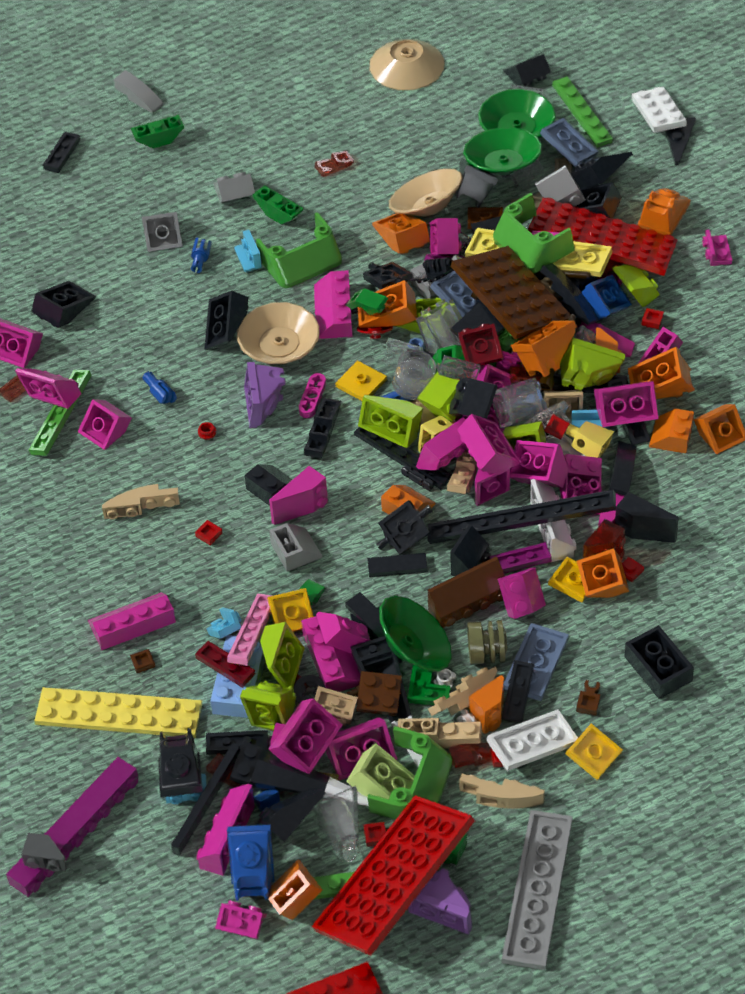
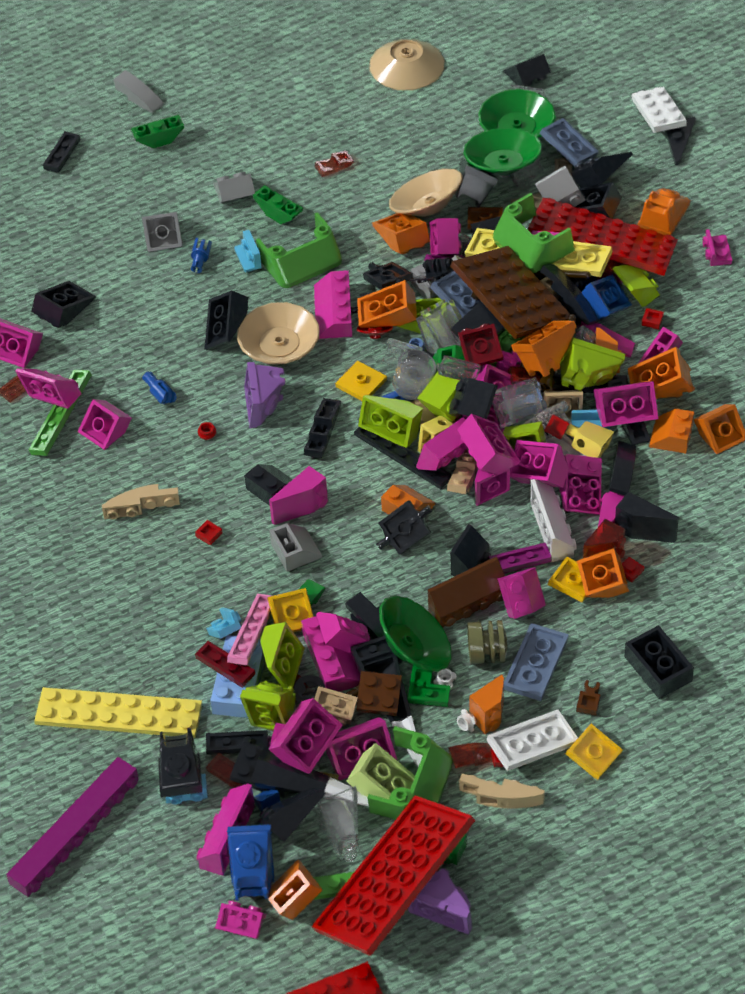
dark grey slope [21,833,67,871] -> none
dark pink slope [88,592,176,650] -> none
reddish brown tile [130,649,156,673] -> none
black tile [171,743,240,856] -> none
dark pink beam [299,373,326,418] -> none
green slope [346,288,388,316] -> none
red plate [363,822,386,847] -> none
black tile [367,553,428,577] -> none
tan slope [397,718,482,749] -> none
black axle [401,464,434,491] -> none
black plate [427,490,616,544] -> none
tan slope [428,667,498,716] -> none
black tile [501,660,535,723] -> none
light grey plate [502,810,573,970] -> none
bright green plate [552,77,613,148] -> none

